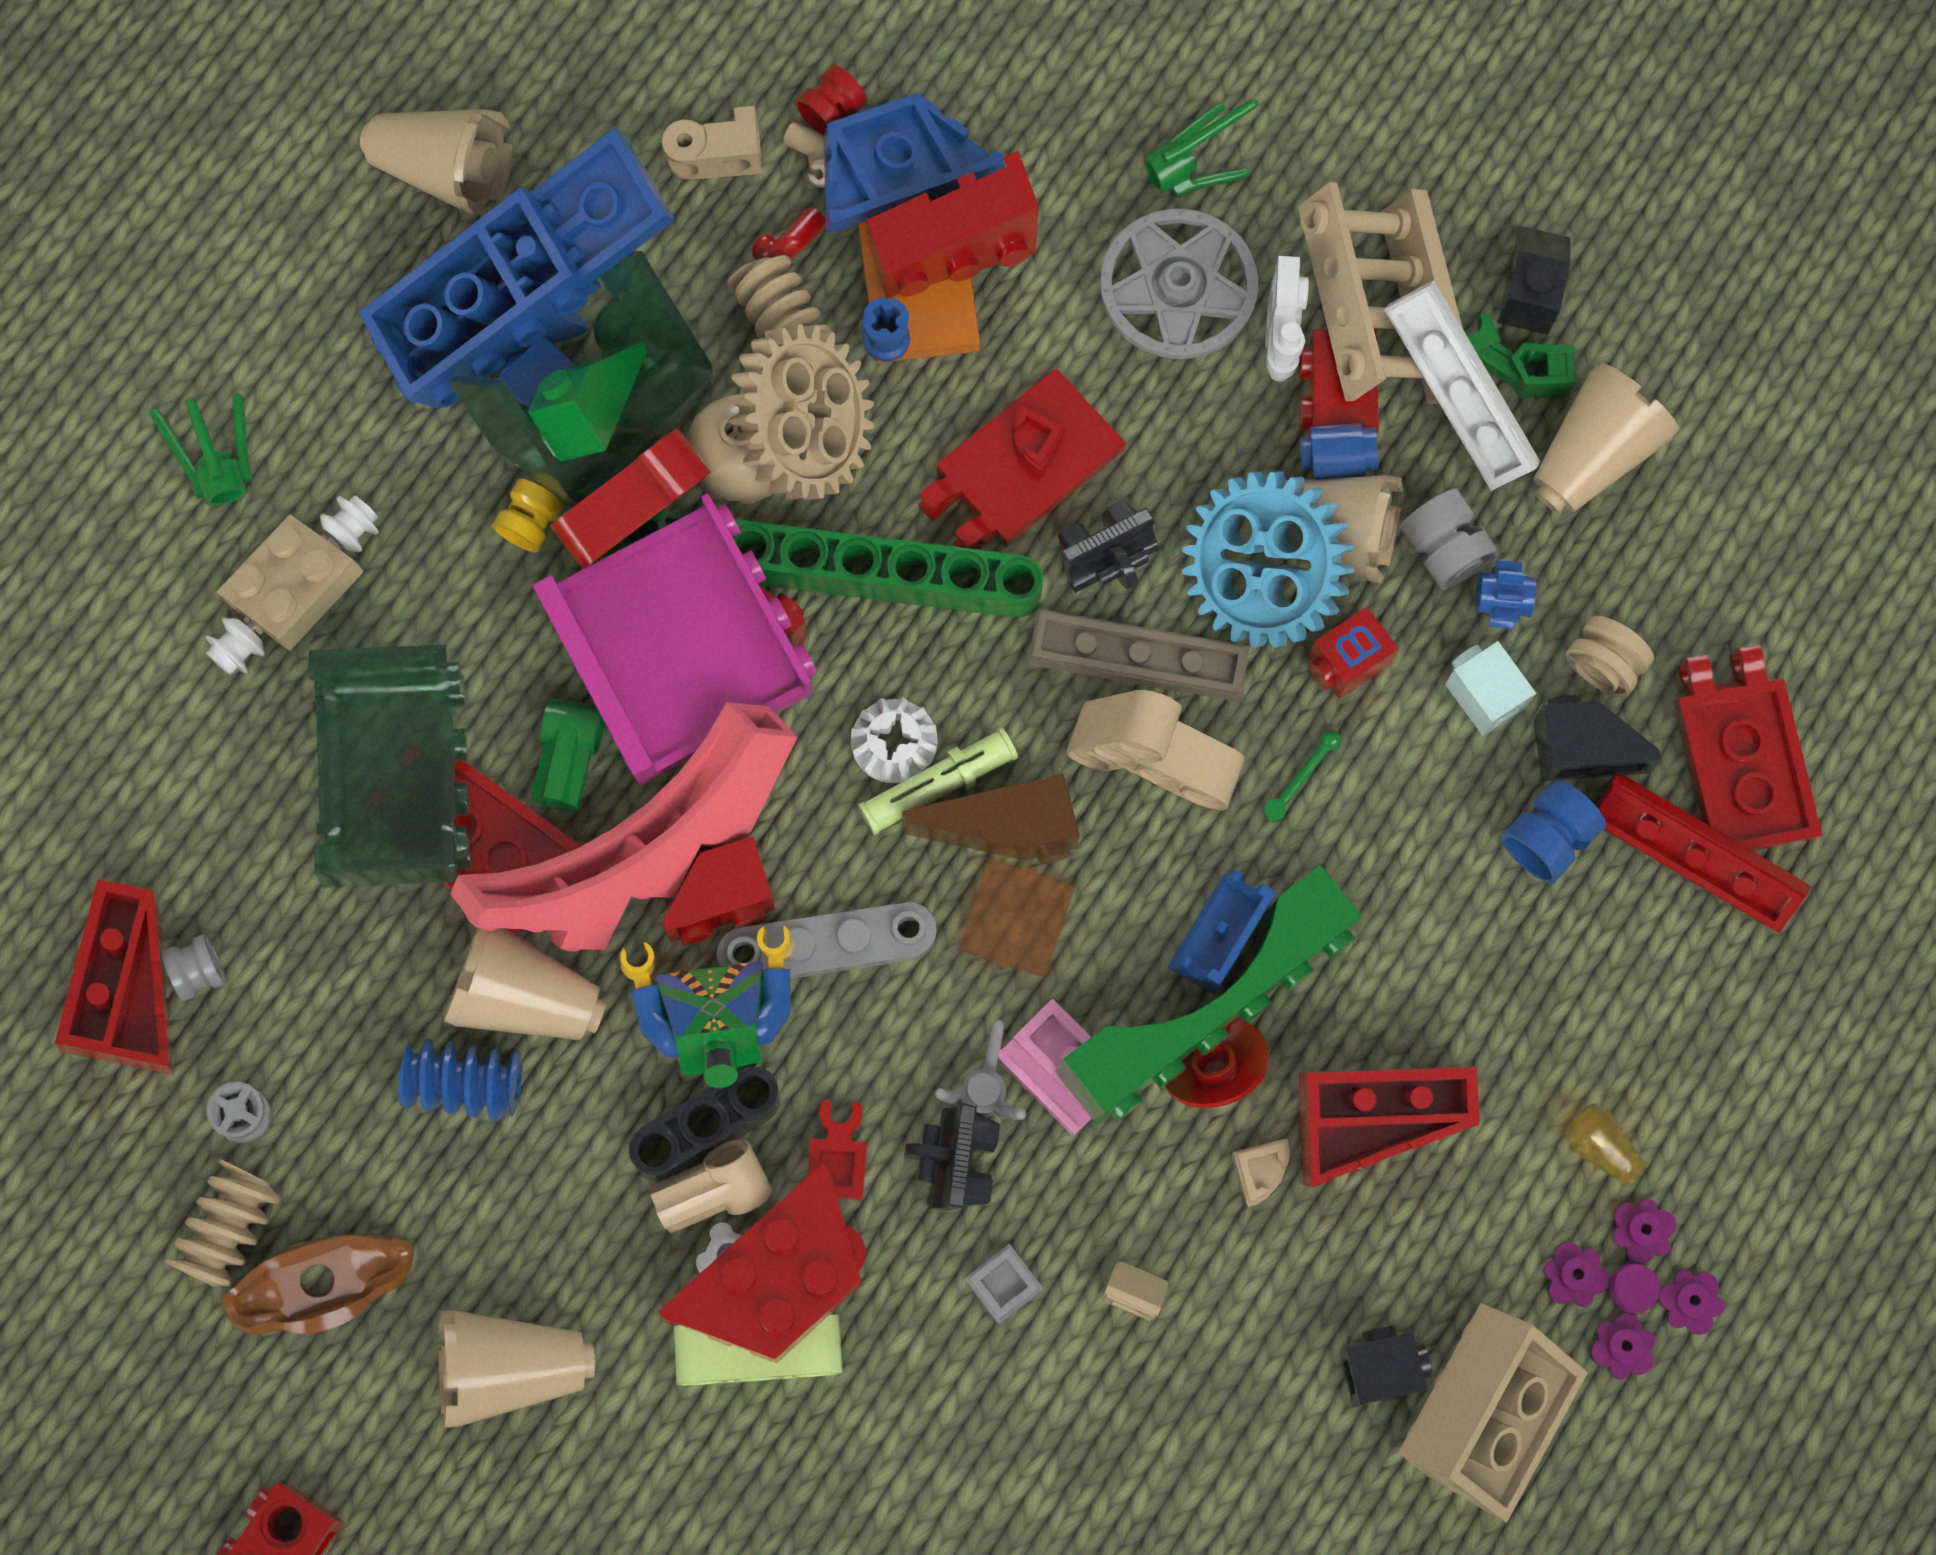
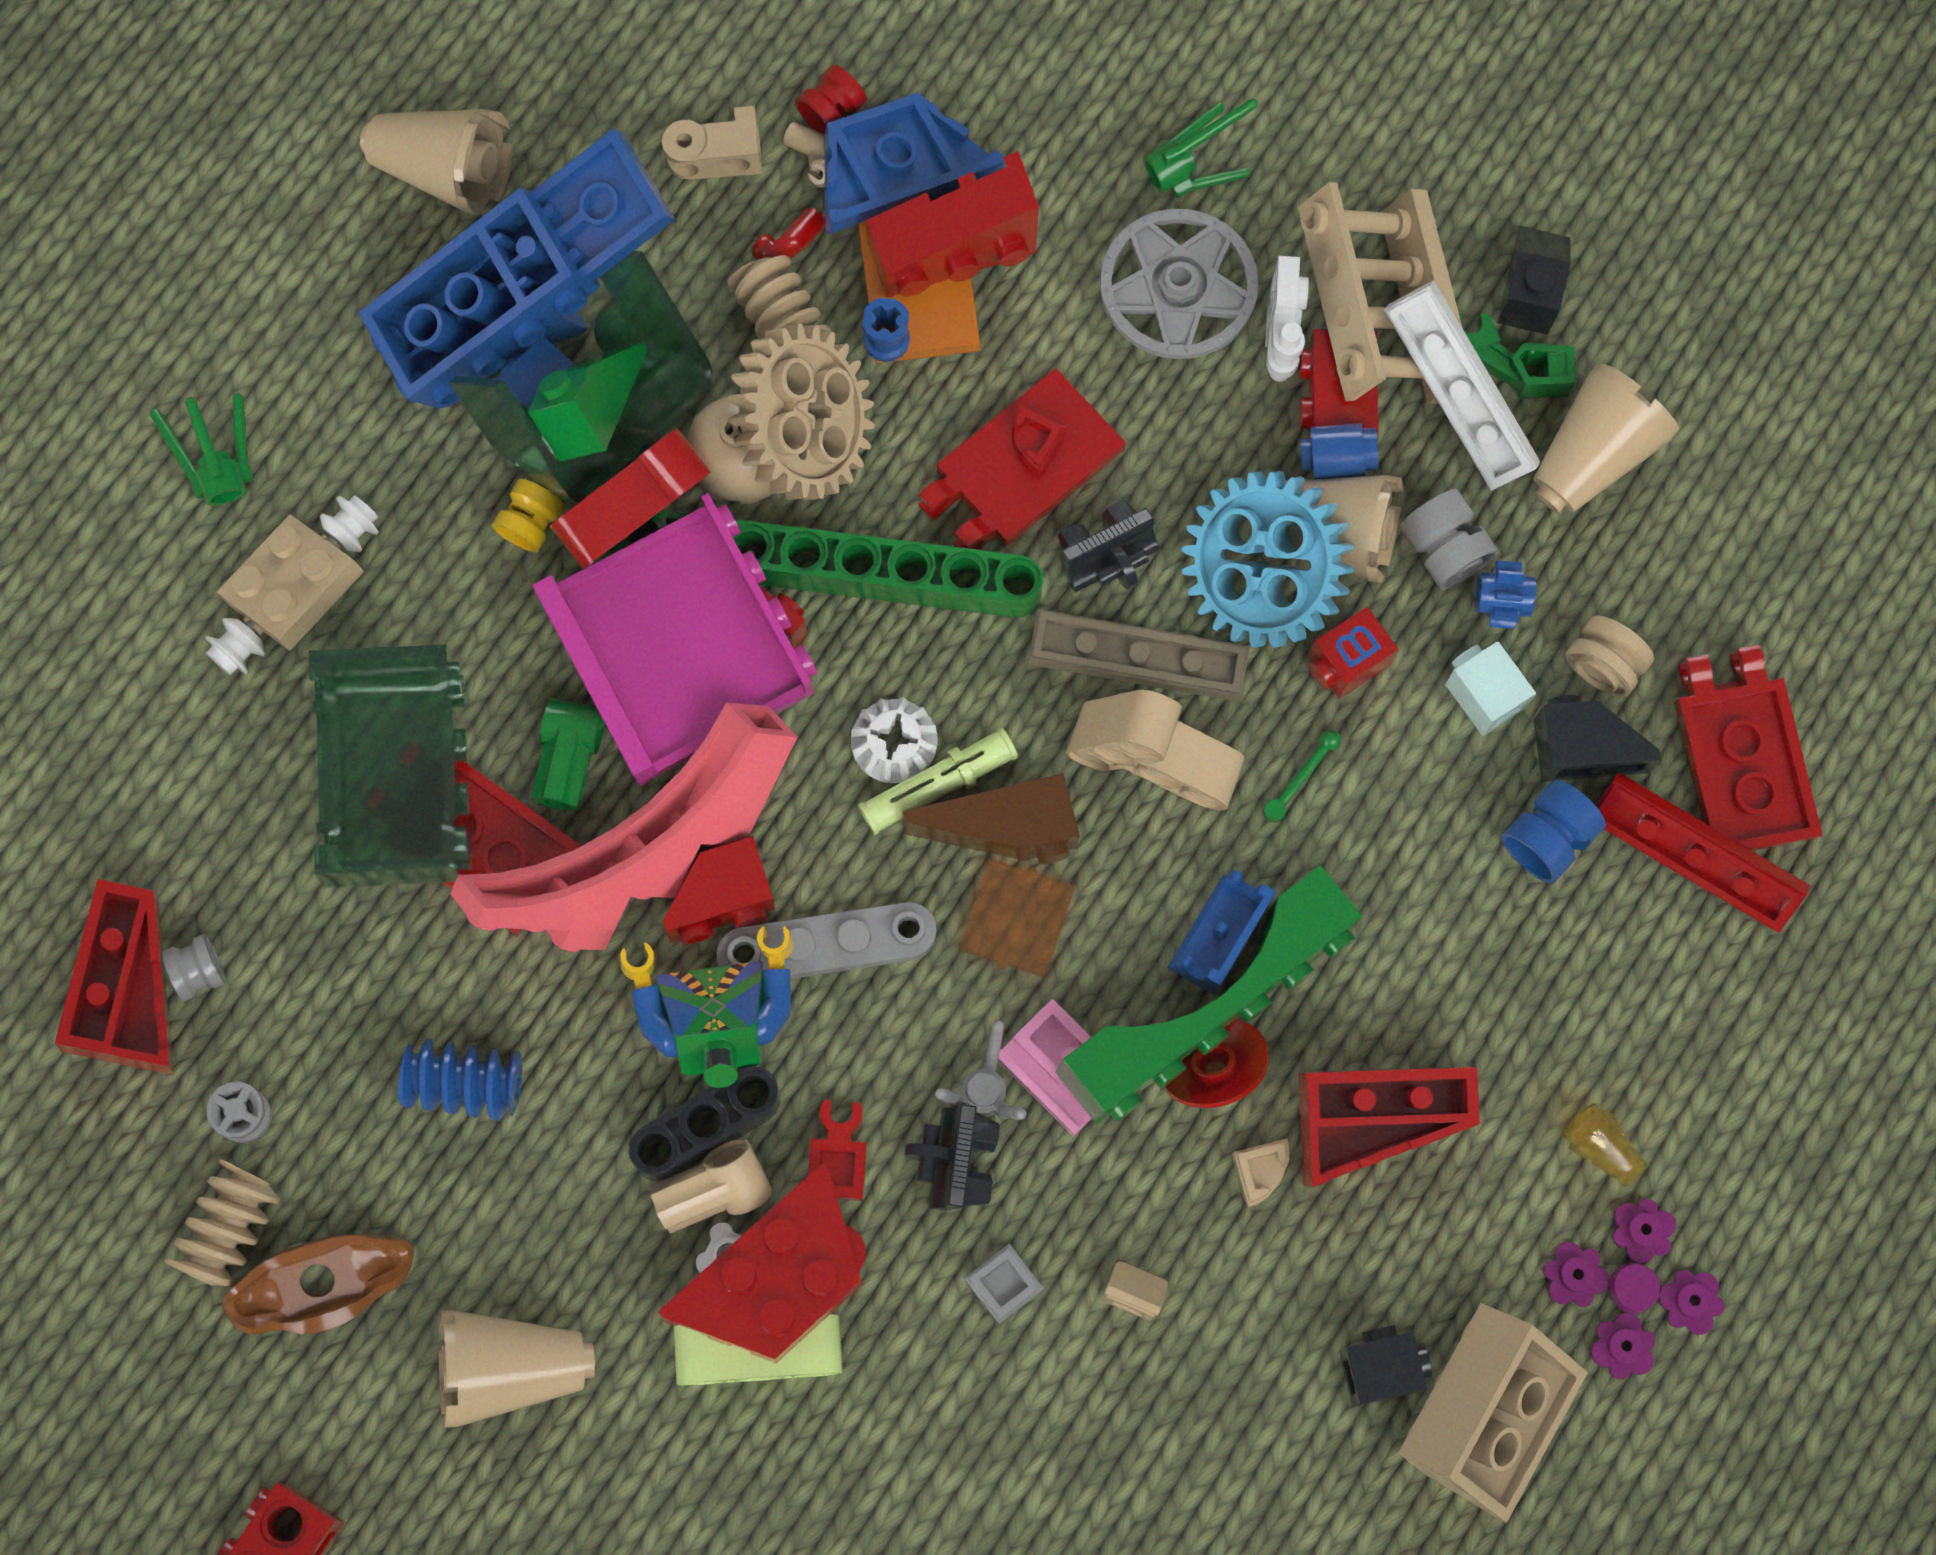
tan cone [444,927,607,1040] -> none

